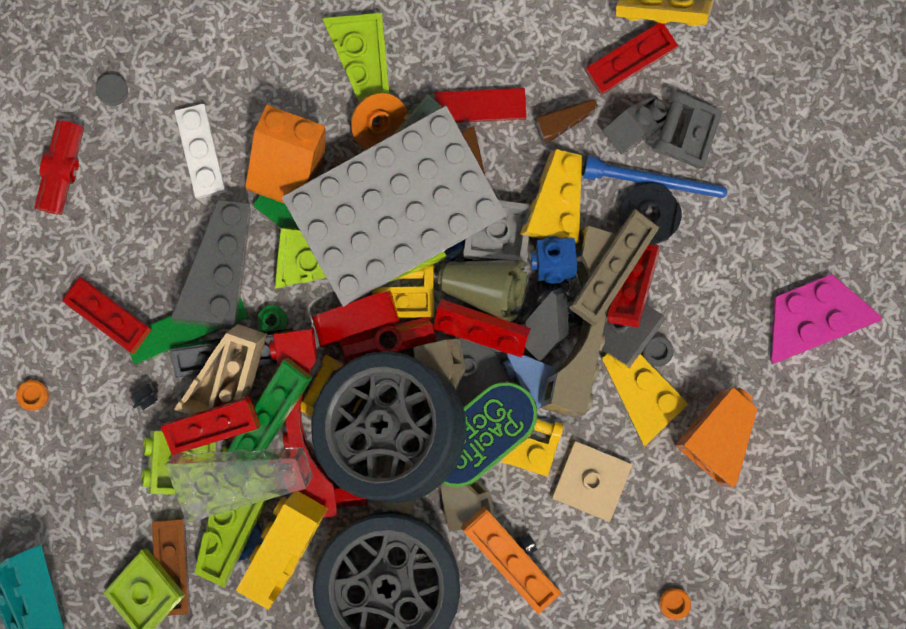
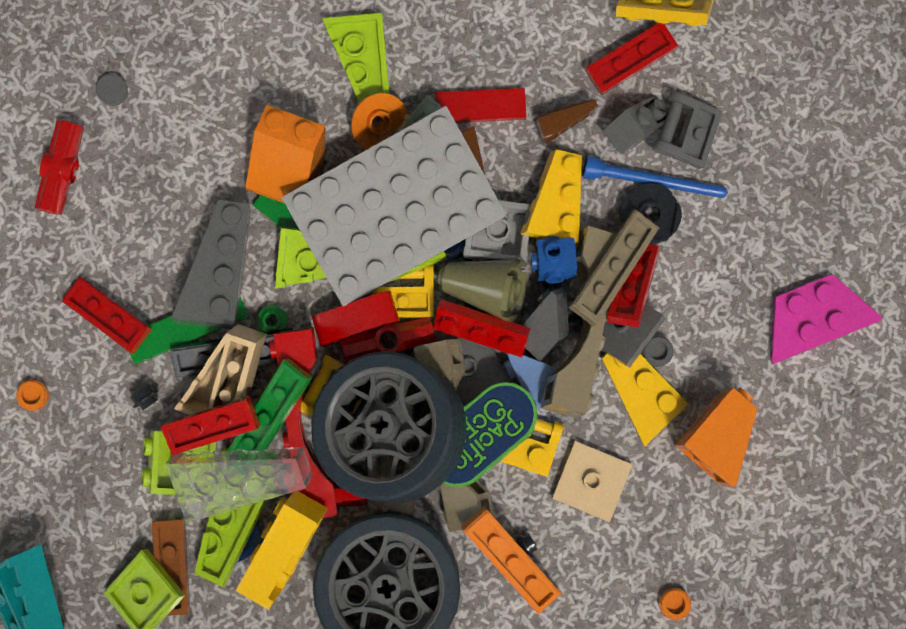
white plate [175,104,226,199] -> none

